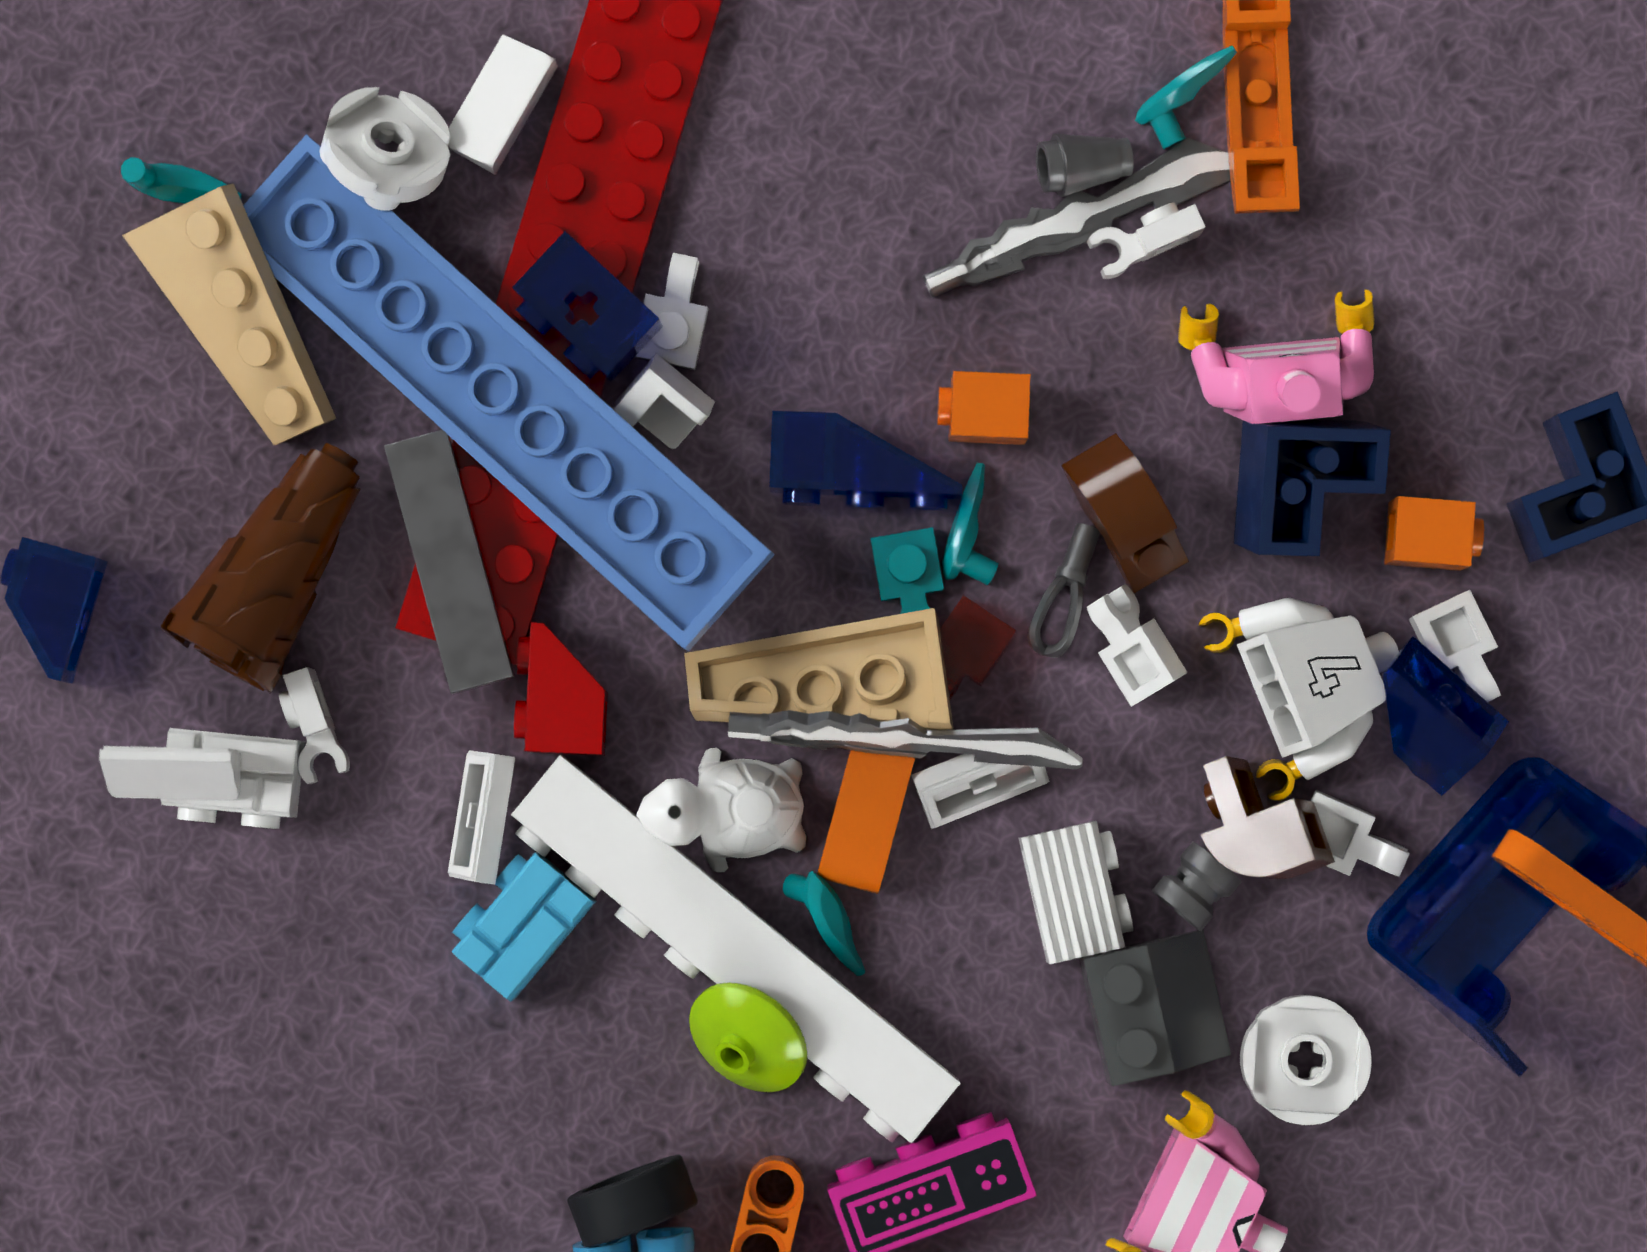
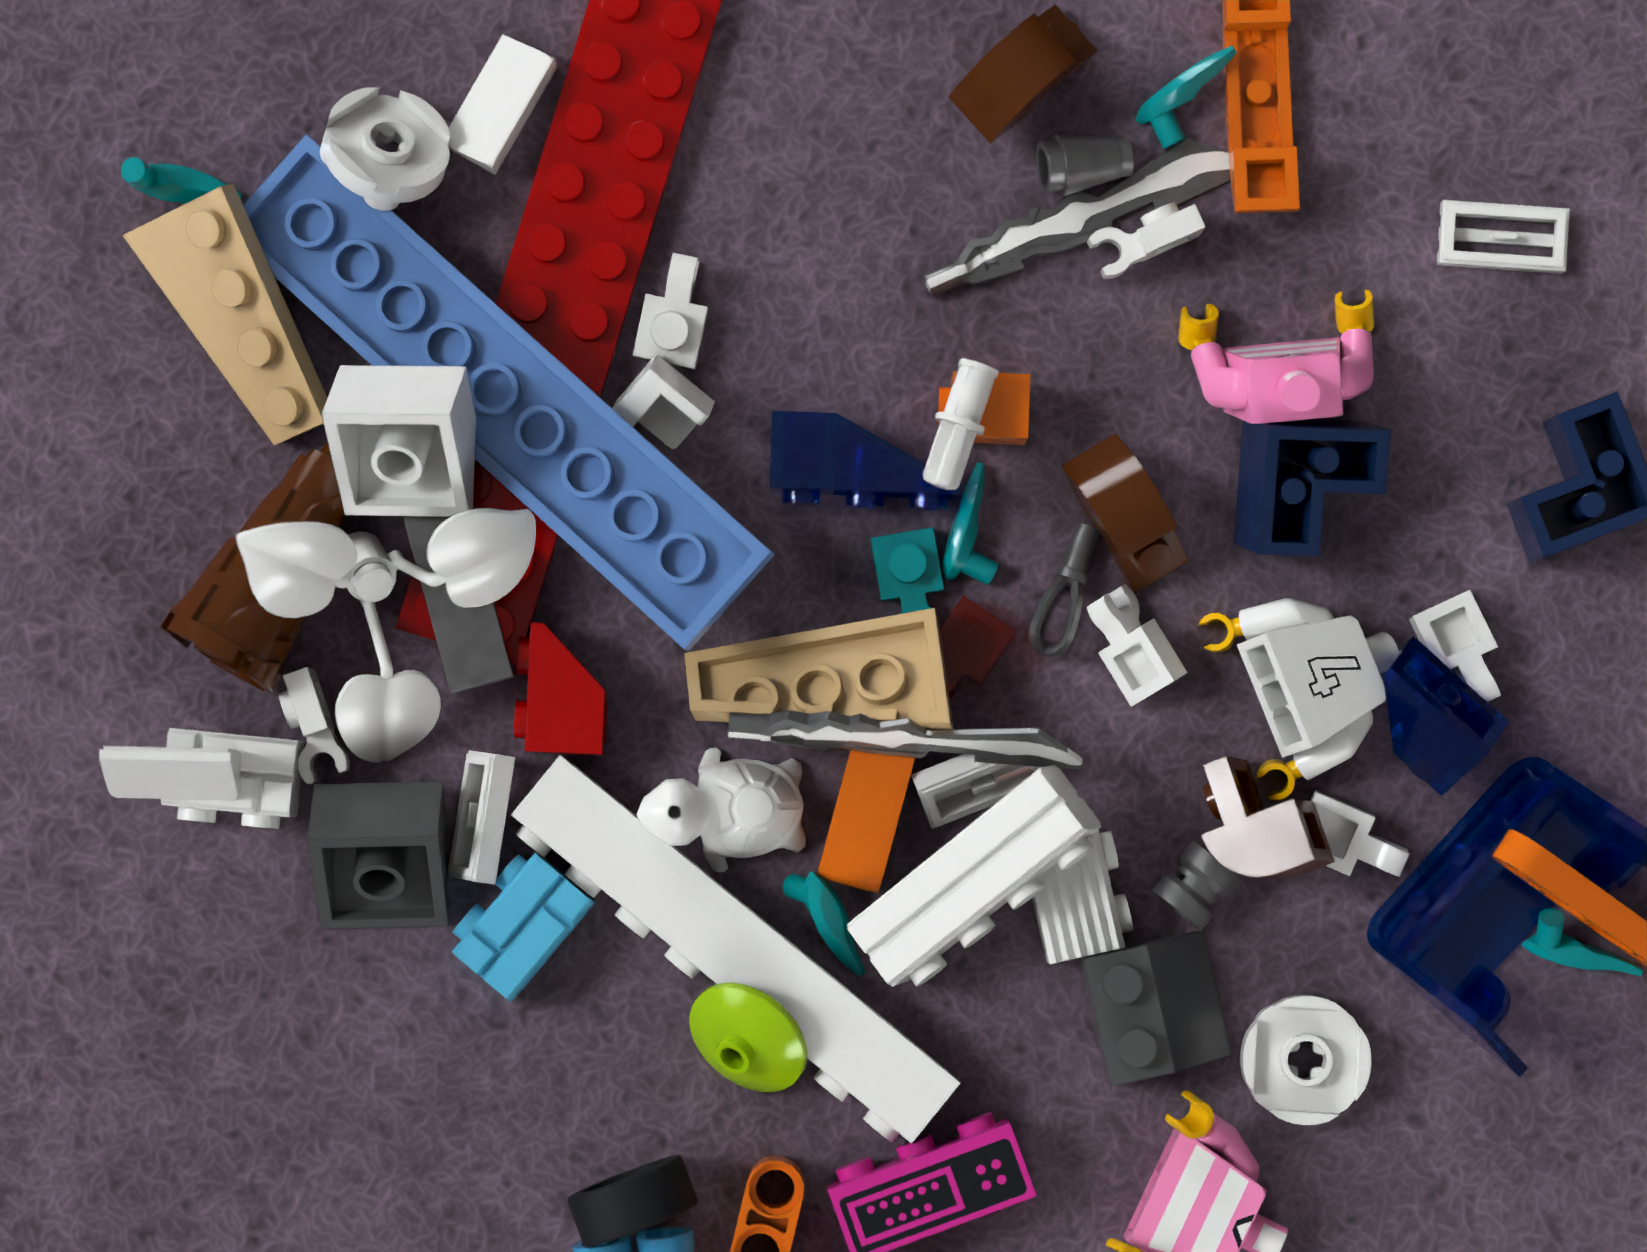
clear blue slope [1,537,108,684] -> none
clear blue brick [512,231,663,382] -> none
orange brick [1384,496,1484,571] -> none
none -> white plant [236,508,536,763]
none -> dark grey slope [307,781,449,929]
none -> white slope [322,365,476,517]
none -> white brick [846,765,1102,987]
none -> white axle [923,358,999,490]
none -> reddish brown brick [948,4,1097,143]
none -> white tile [1437,200,1570,274]
none -> teal bar [1521,908,1643,977]

